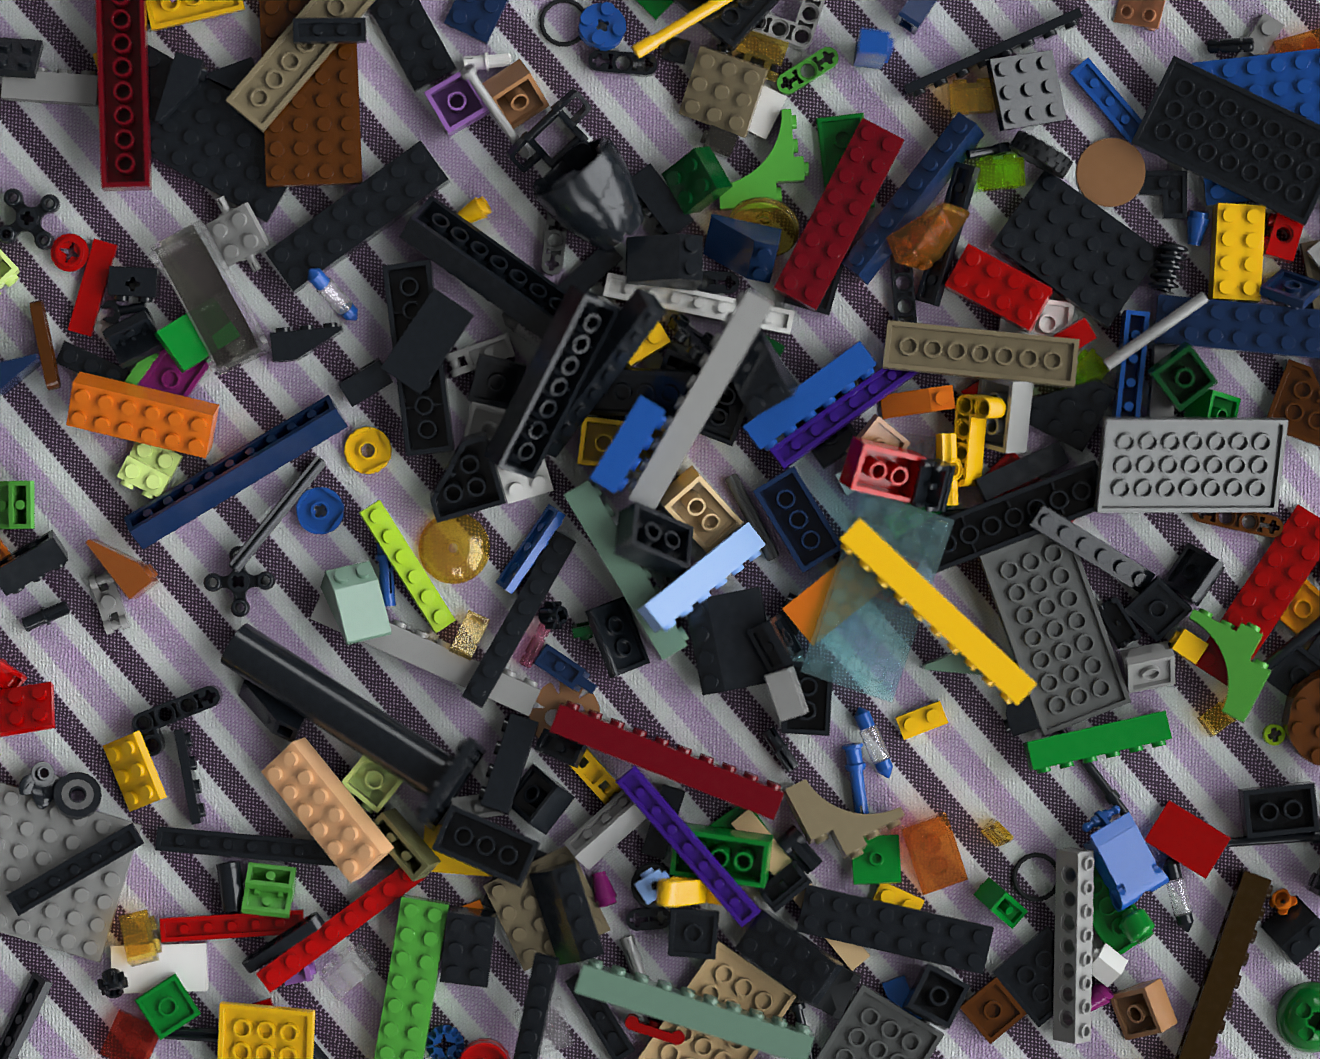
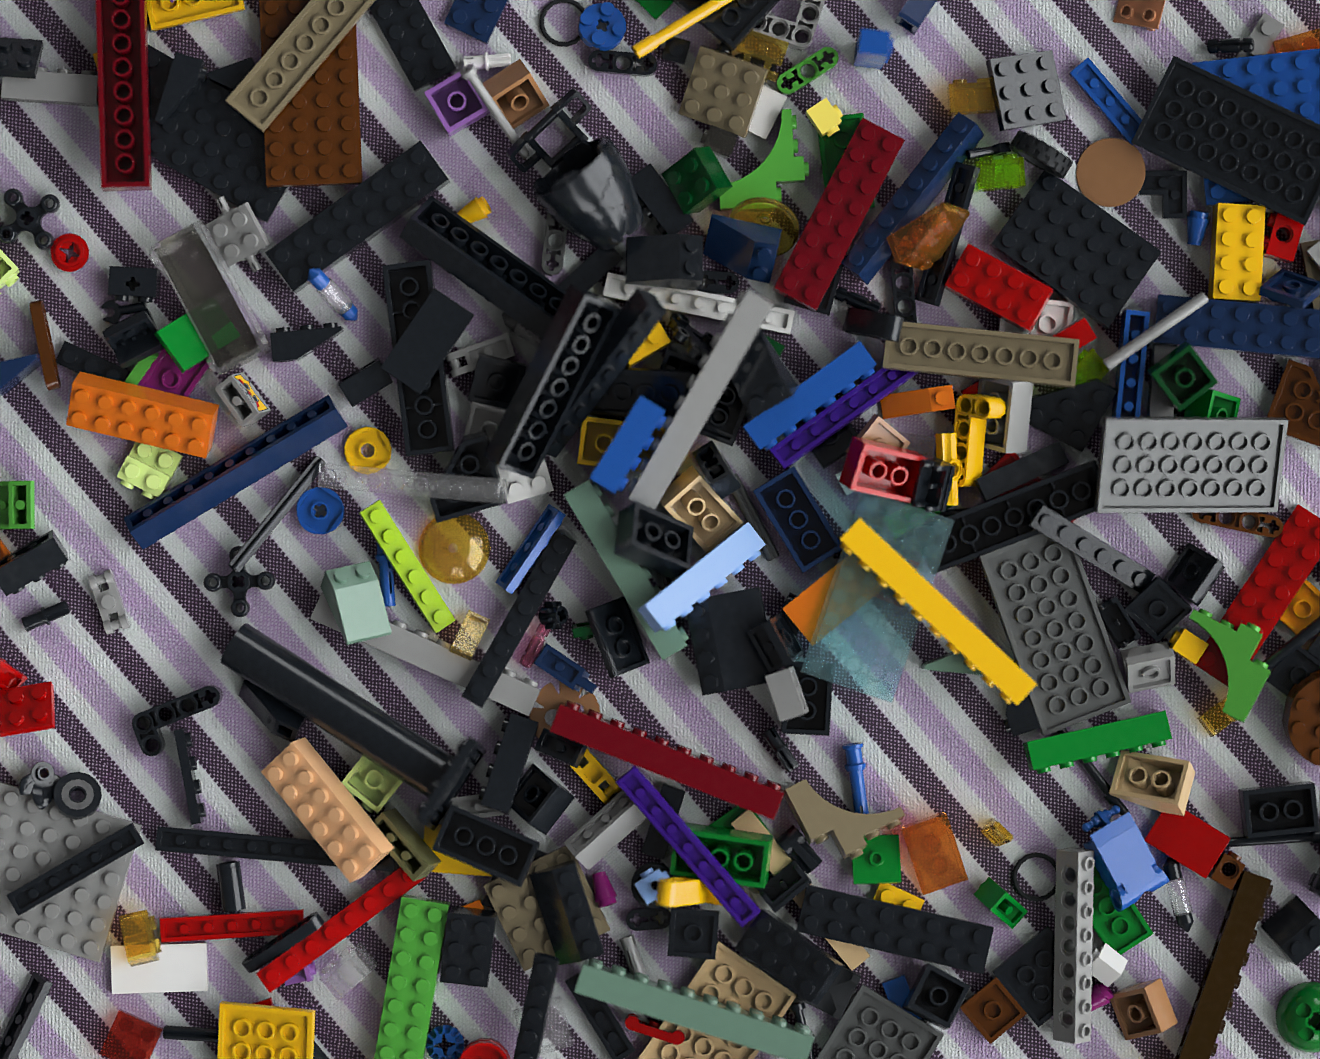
red tile [68,238,118,337] -> none
dark orange slope [85,539,159,599] -> none
black gear [97,968,128,998] -> none
yellow plate [103,730,167,812] -> none
green plate [135,973,201,1040] -> none
bright green brick [241,862,296,919] -> none
black plate [293,17,366,44] -> none
piece [854,707,893,778] -> none
yellow plate [895,700,948,740] -> none
black plate [903,8,1083,98] -> none
green head [1119,907,1155,944] -> none
black piece [1148,241,1188,294] -> none
lime bush [1262,724,1285,746] -> none
orange plate [1269,889,1298,915] -> none
none -> light grey brick [215,372,271,427]
none -> clear plate [318,463,506,504]
none -> black brick [692,440,742,499]
none -> light yellow brick [805,98,843,137]
none -> black axle [834,287,880,312]
none -> black beam [842,307,904,342]
none -> tan slope [1109,750,1196,816]
none -> reddish brown brick [1208,851,1246,890]

